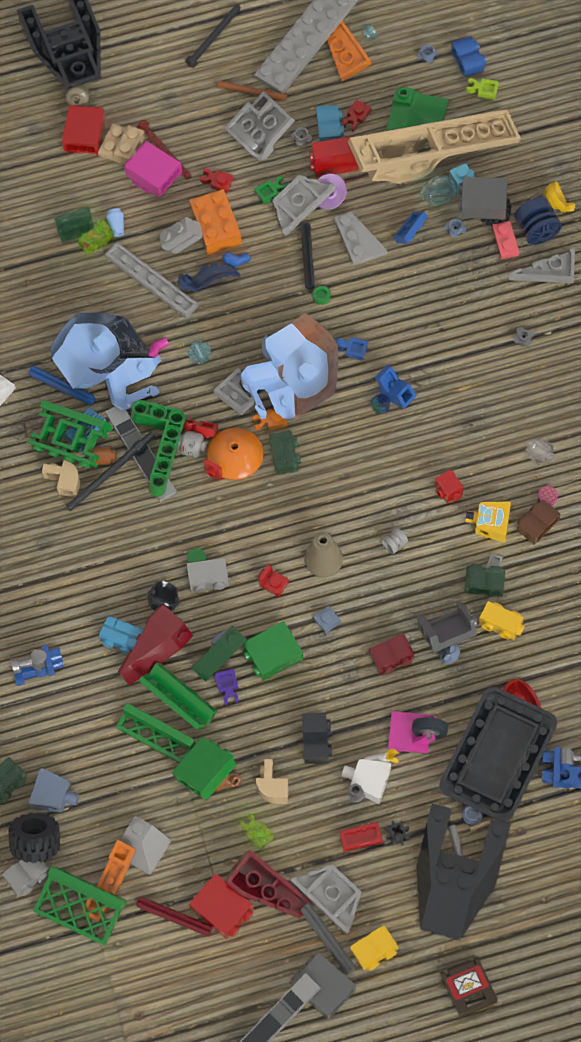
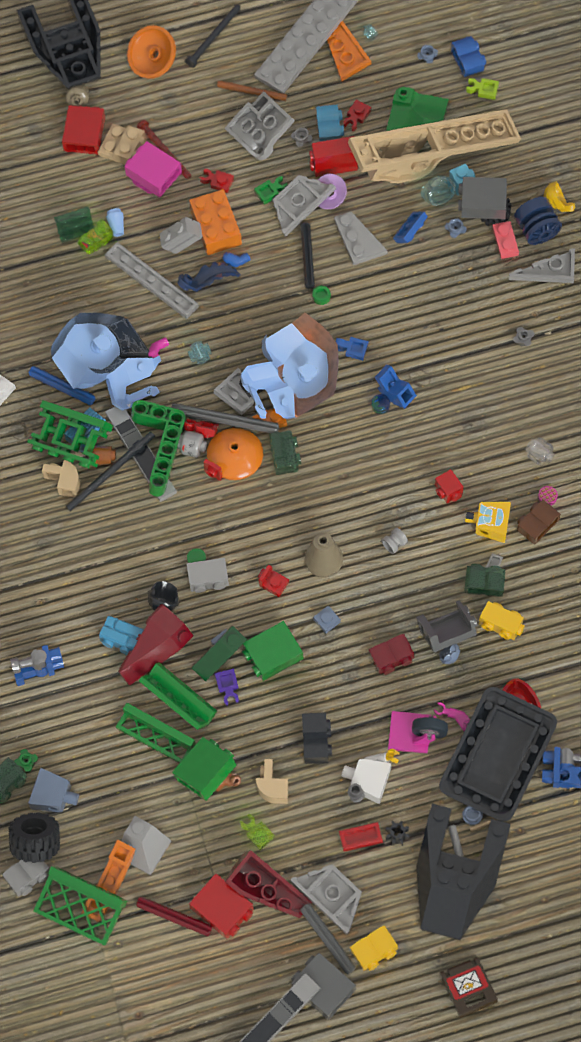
none -> green plate [14,749,38,772]
none -> orange dish [127,25,176,79]
none -> dark grey axle [171,403,279,434]
none -> dark pink arm [434,702,470,731]

